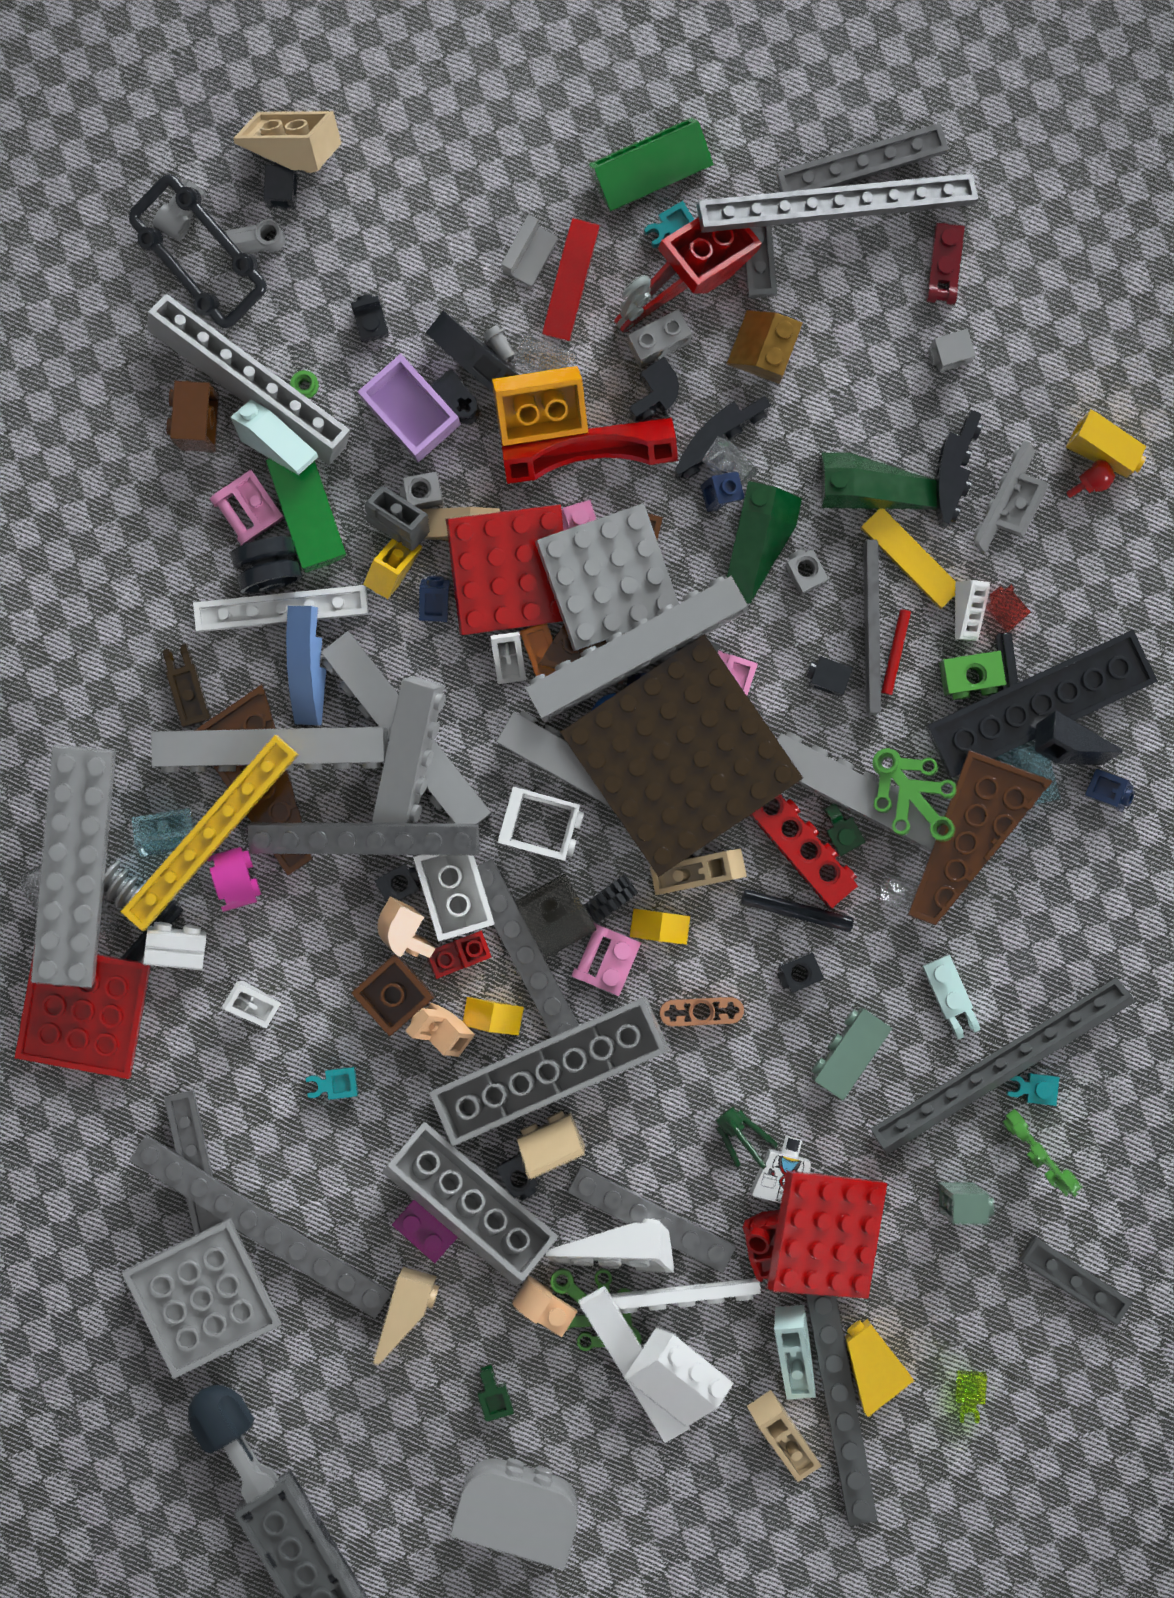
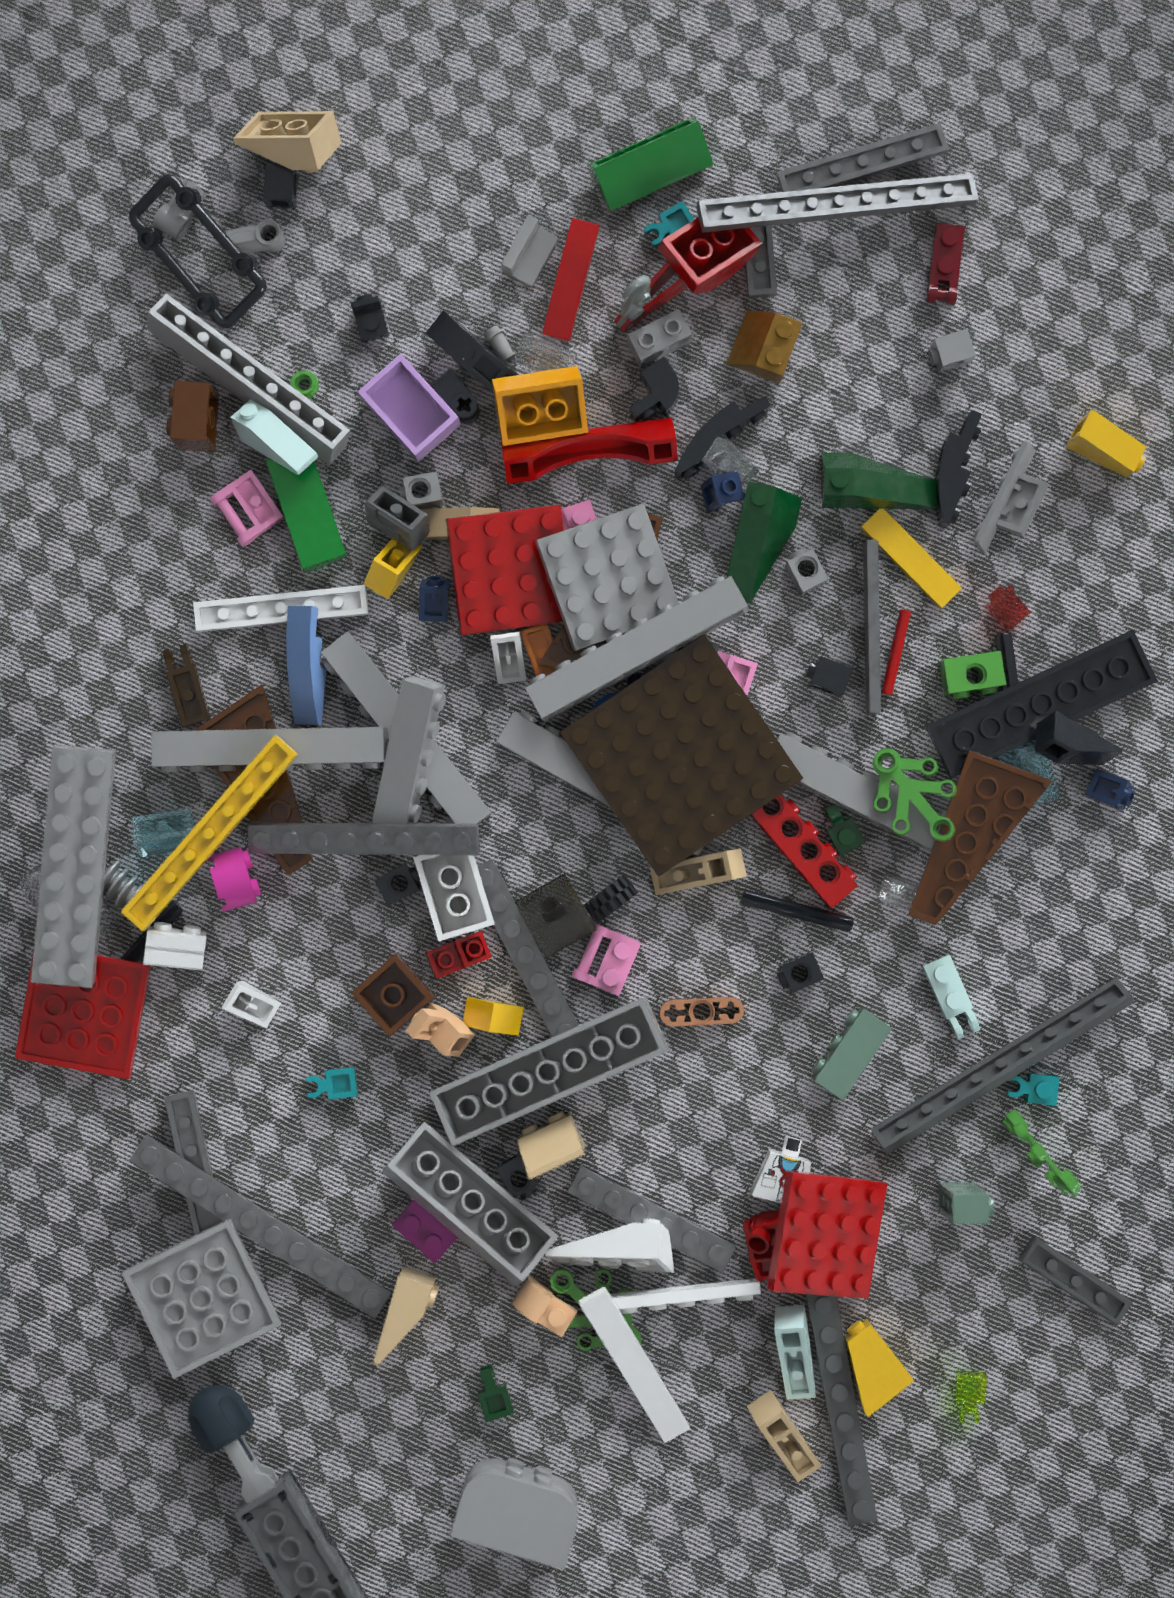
black wheel [230,536,302,594] -> none
light nougat brick [377,896,435,958] -> none
white window [498,787,584,861] -> none
white slope [624,1327,733,1427] -> none
yellow slope [629,908,691,945] -> none
dark green plant [715,1107,778,1169] -> none
white slope [955,580,990,641] -> none
red piece [1066,459,1116,498] -> none

